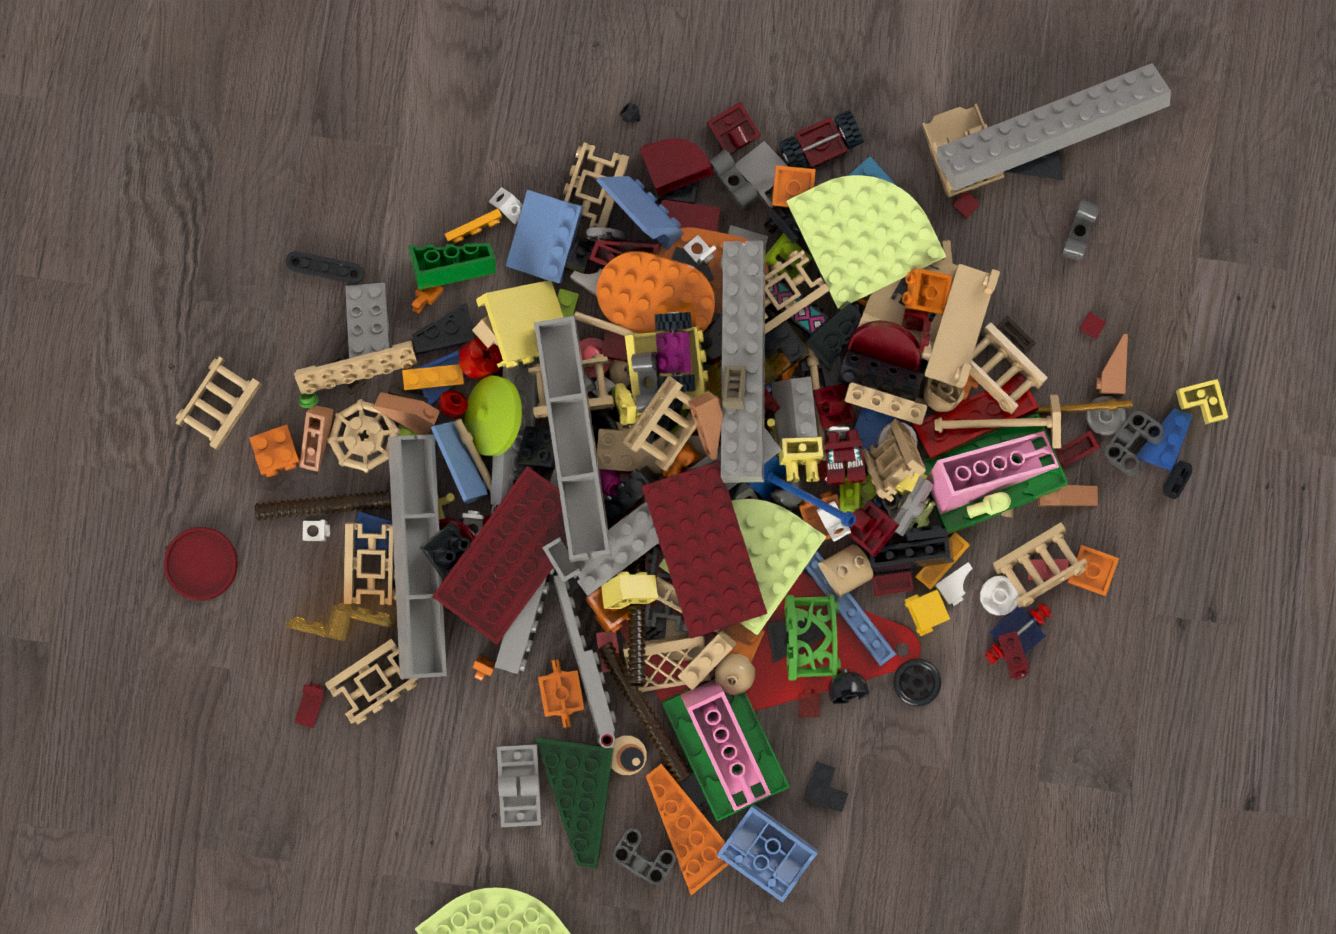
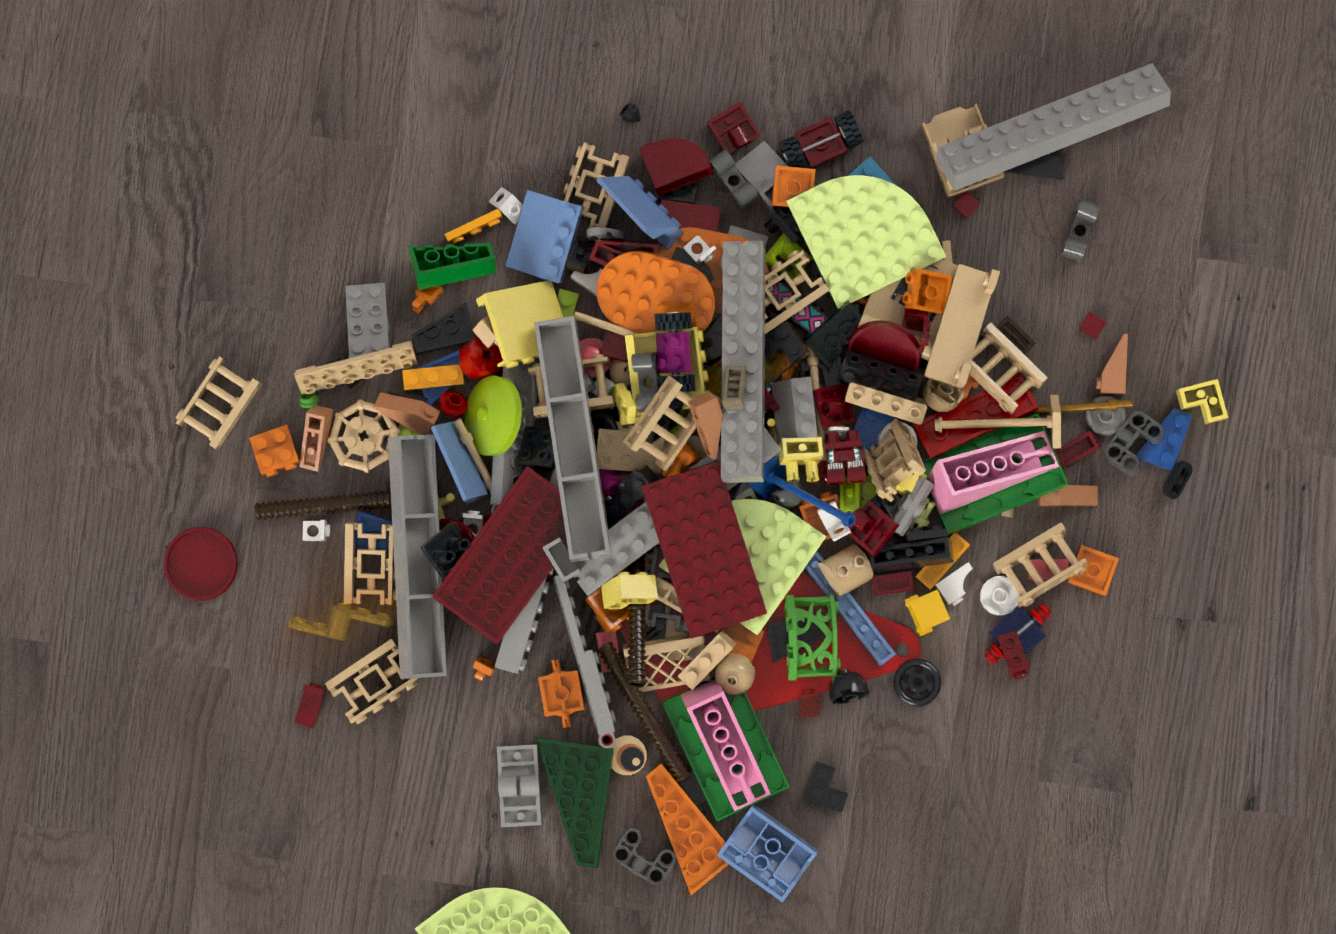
black plate [286,251,364,284] -> none
yellowish green arm [967,492,1011,518] -> none

